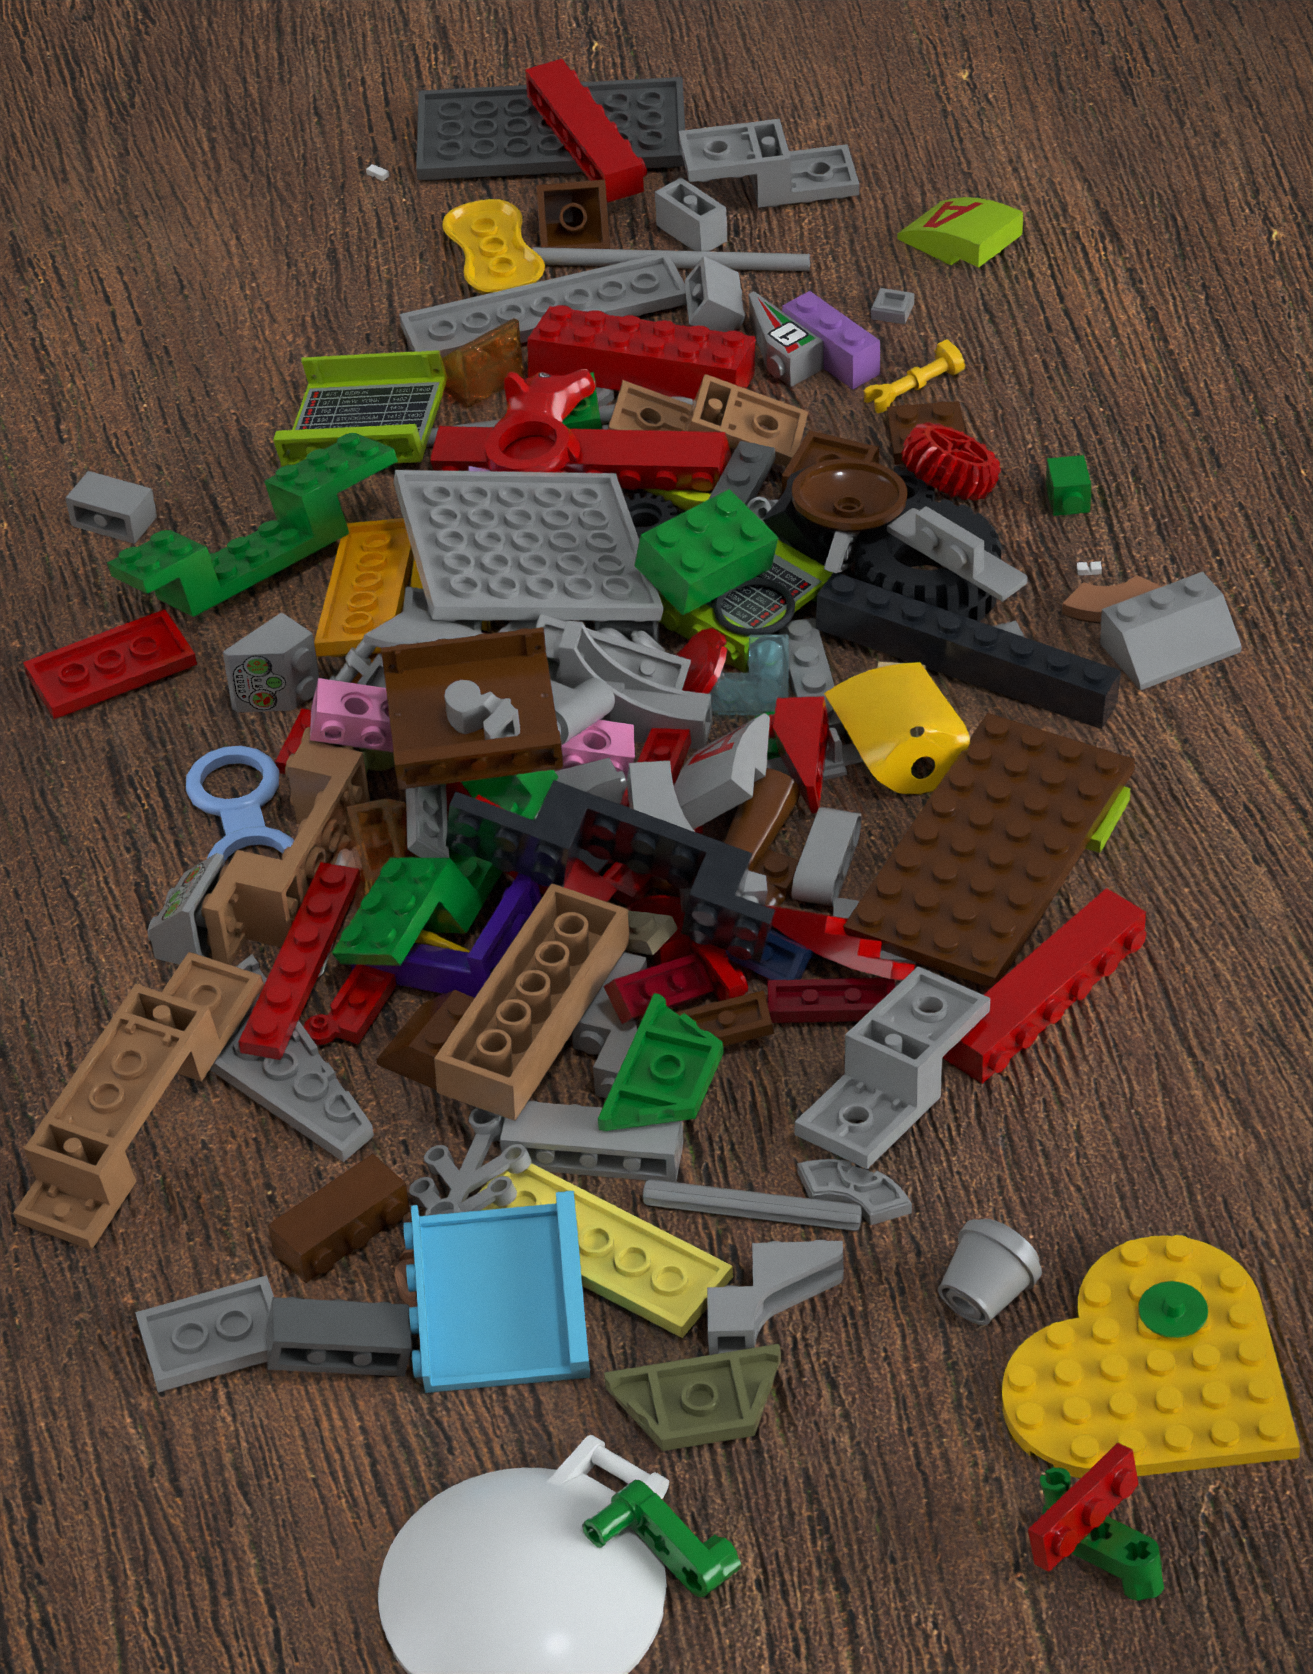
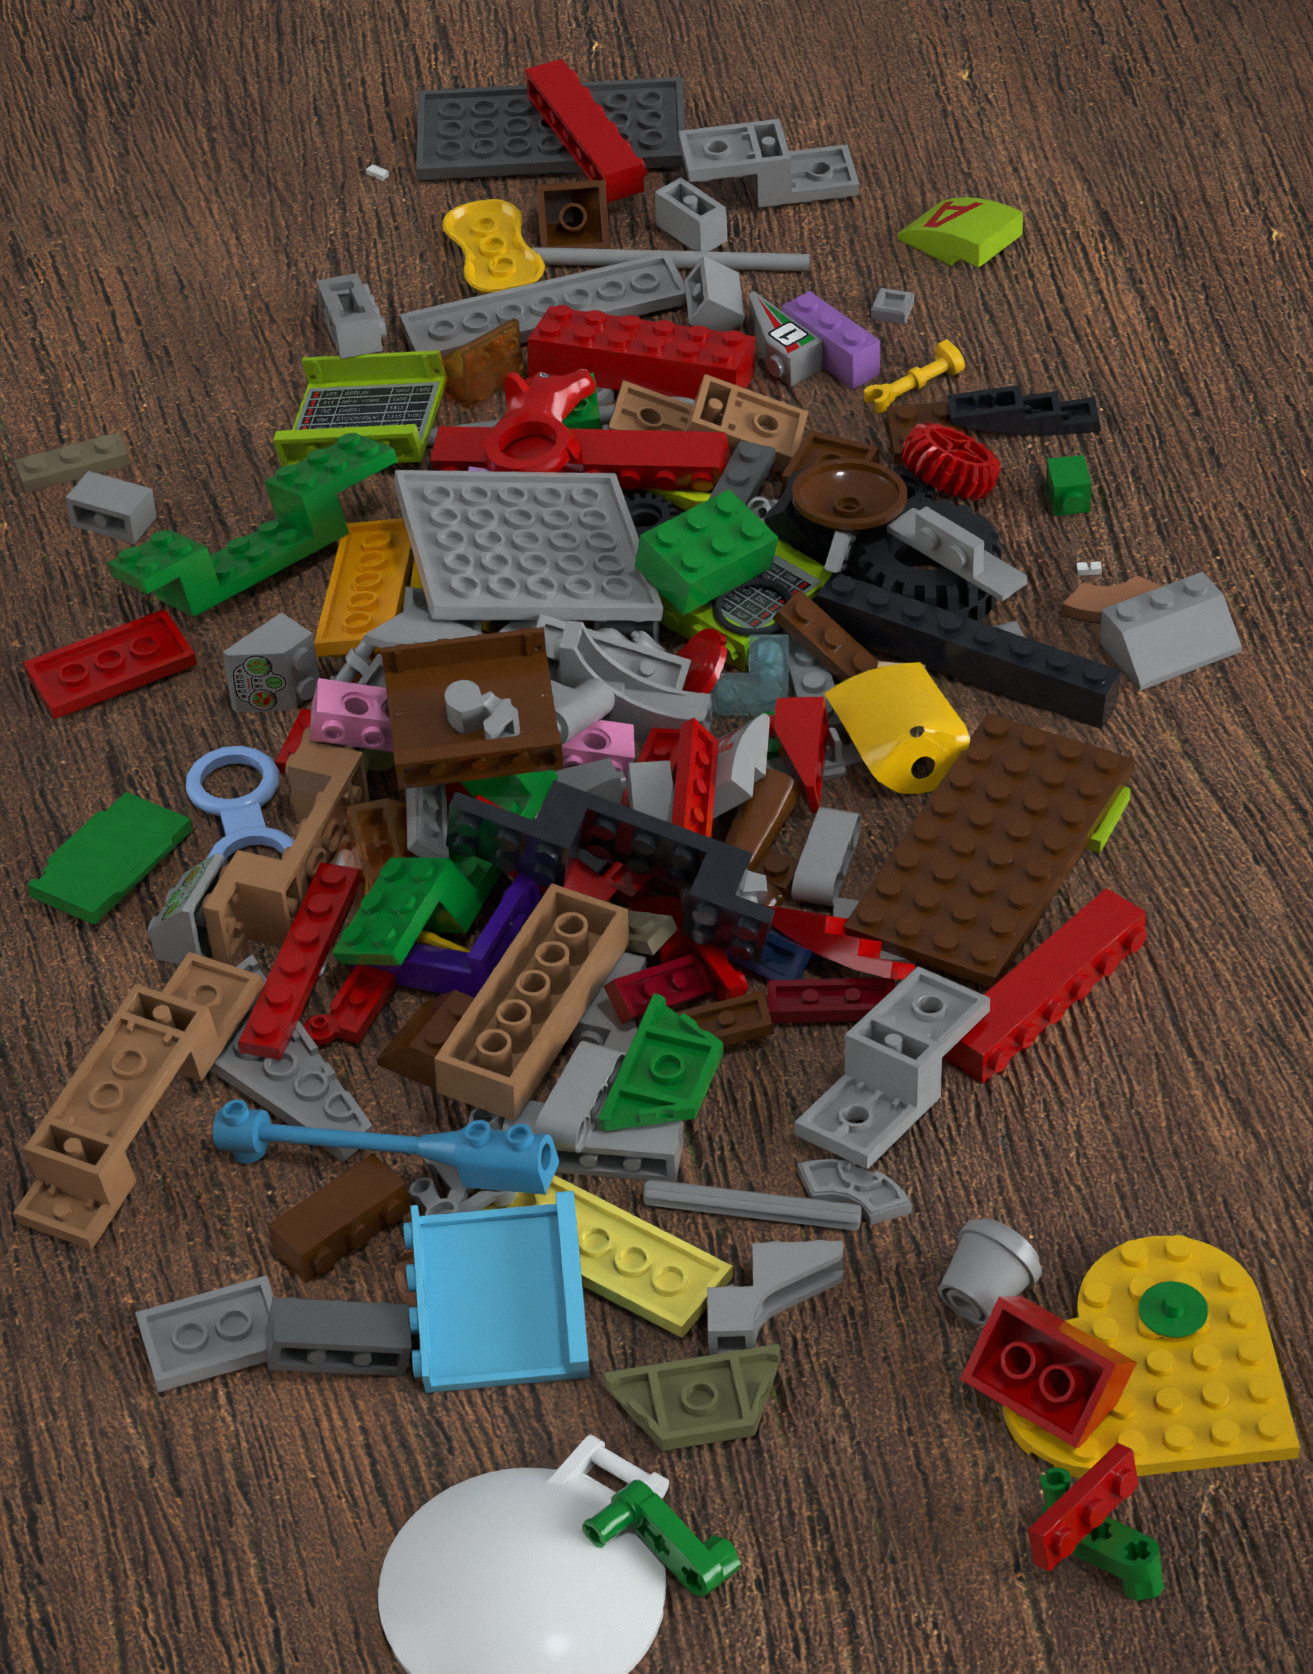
none -> dark tan plate [14,432,131,493]
none -> green piece [27,792,192,925]
none -> dark azure bar [213,1099,559,1195]
none -> light grey brick [316,273,387,358]
none -> light grey beam [535,1041,626,1153]
none -> red plate [672,717,719,838]
none -> reddish brown plate [773,590,878,682]
none -> black slope [947,385,1100,435]
none -> red slope [960,1296,1137,1448]

